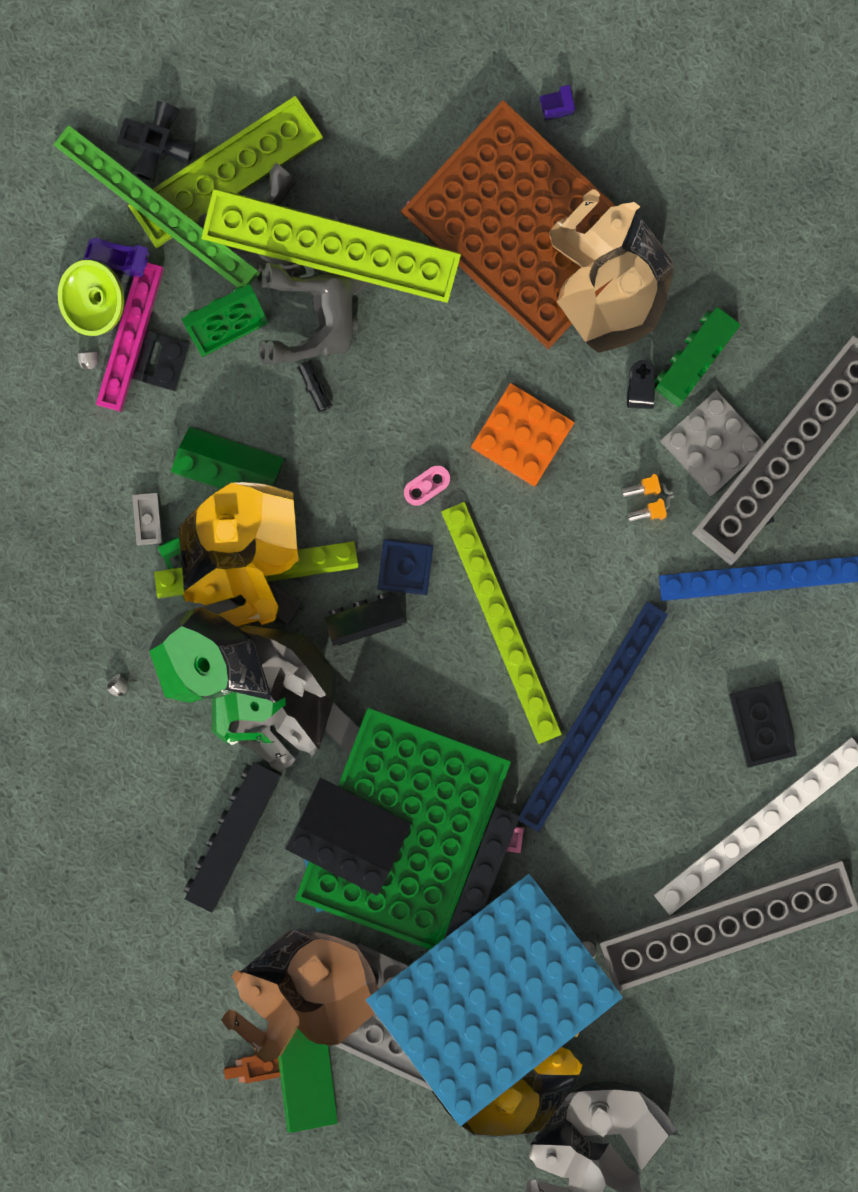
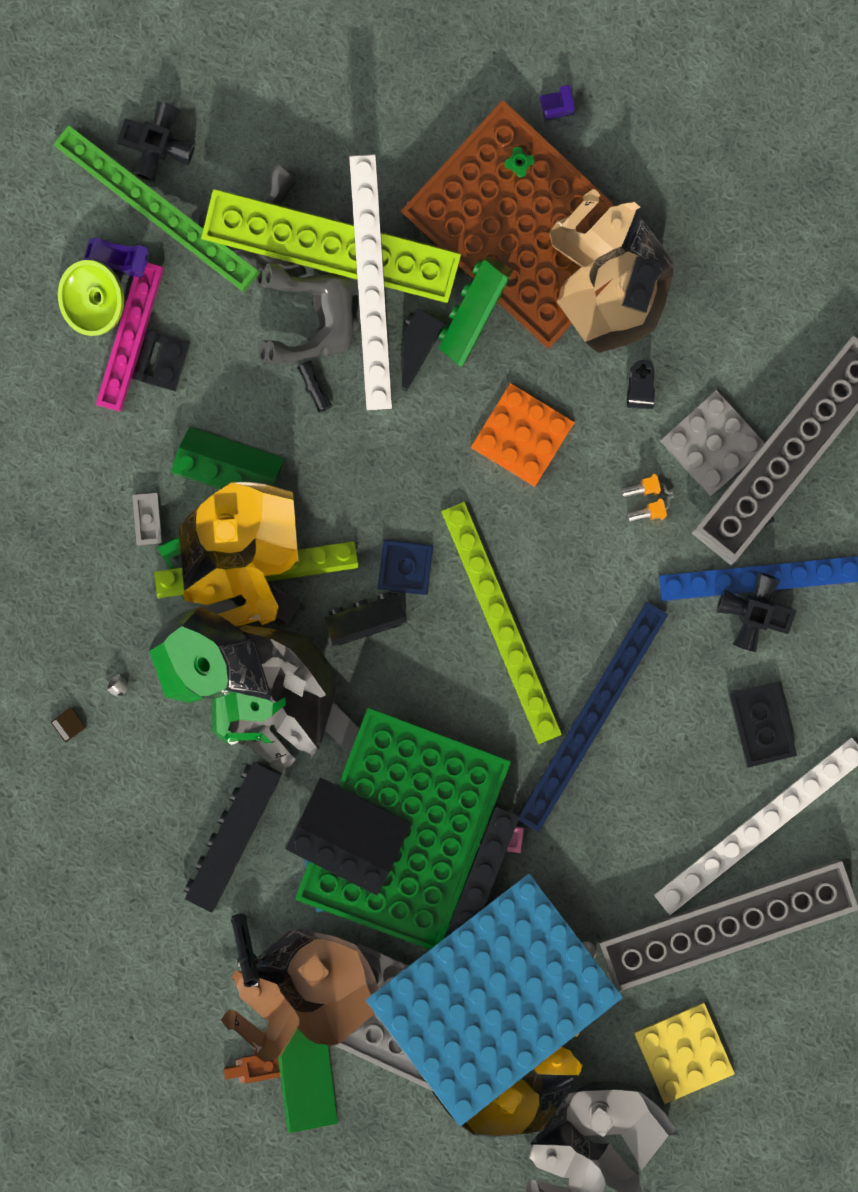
light grey hinge [78,352,98,370] -> none
lime plate [128,96,323,248] -> none
green plate [181,284,269,357] -> none
bright pink plate [404,466,450,506] -> none
green wedge [654,307,741,408] -> none
none -> dark brown tile [50,707,87,743]
none -> black pin [231,914,260,987]
none -> white plate [349,154,392,410]
none -> black slope [402,309,444,392]
none -> green slope [438,255,514,367]
none -> green plate [504,147,534,177]
none -> black plate [621,256,661,313]
none -> light yellow plate [634,1002,735,1104]
none -> black brick [716,572,796,652]

